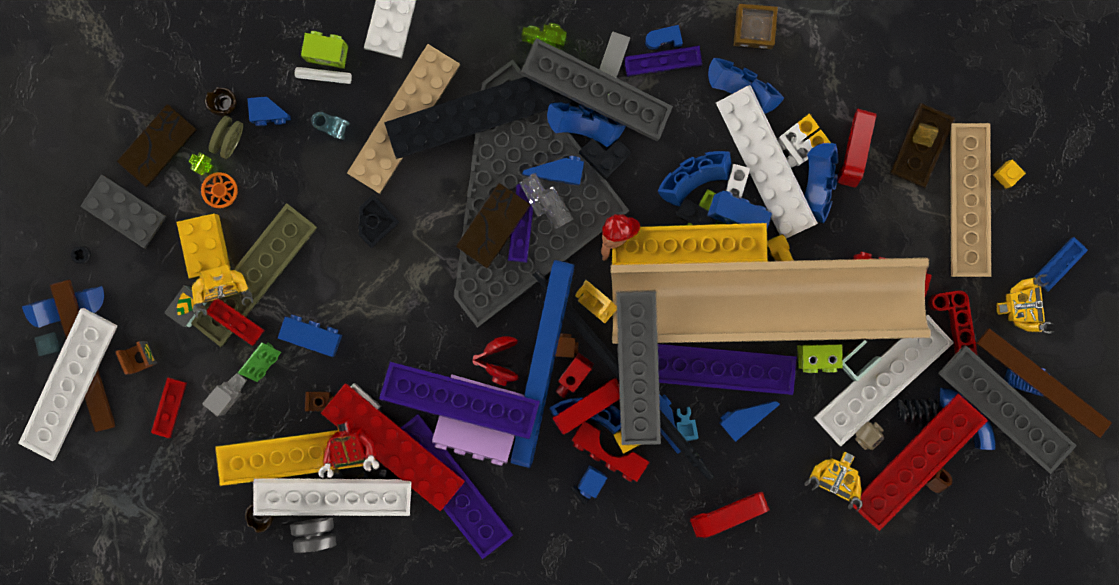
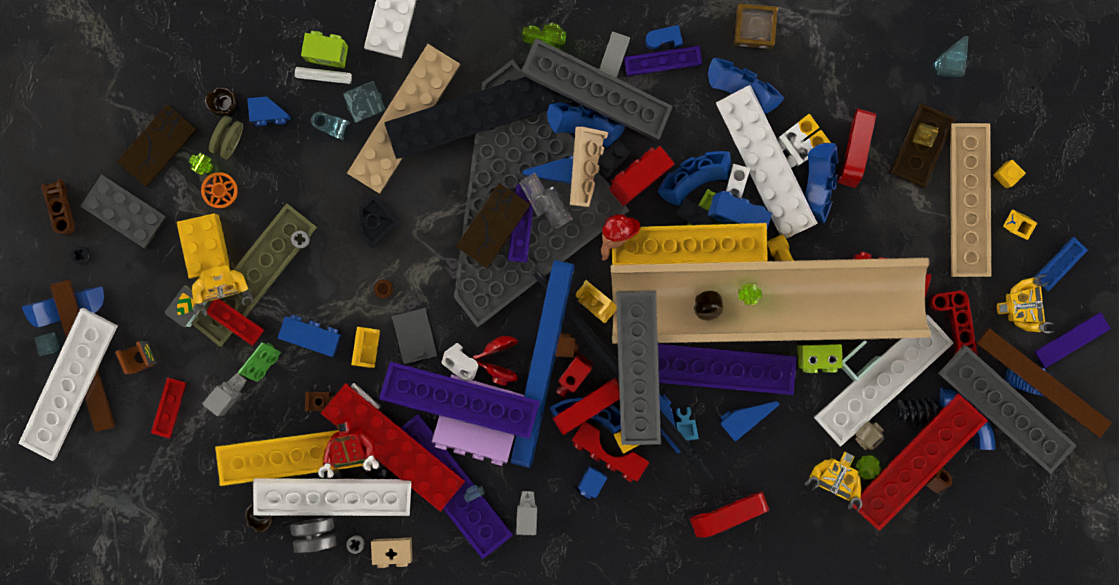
none -> reddish brown piece [41,179,75,236]
none -> light grey bush [291,231,310,248]
none -> clear light blue piece [343,81,386,123]
none -> light grey bush [347,535,365,554]
none -> yellow hinge [351,327,380,368]
none -> tan brick [371,537,413,568]
none -> reddish brown plate [374,279,393,299]
none -> dark grey container [391,308,437,364]
none -> white leg [441,343,478,381]
none -> clear light blue plate [463,485,485,502]
none -> light grey hinge [516,491,537,535]
none -> tan wing [570,127,608,207]
none -> red brick [609,146,675,206]
none -> dark brown hair [694,290,724,321]
none -> clear neon green gear [738,283,762,305]
none -> clear neon green gear [856,455,881,479]
none -> clear light blue slope [935,36,969,77]
none -> yellow brick [1003,209,1037,240]
none -> dark purple tile [1034,312,1111,368]

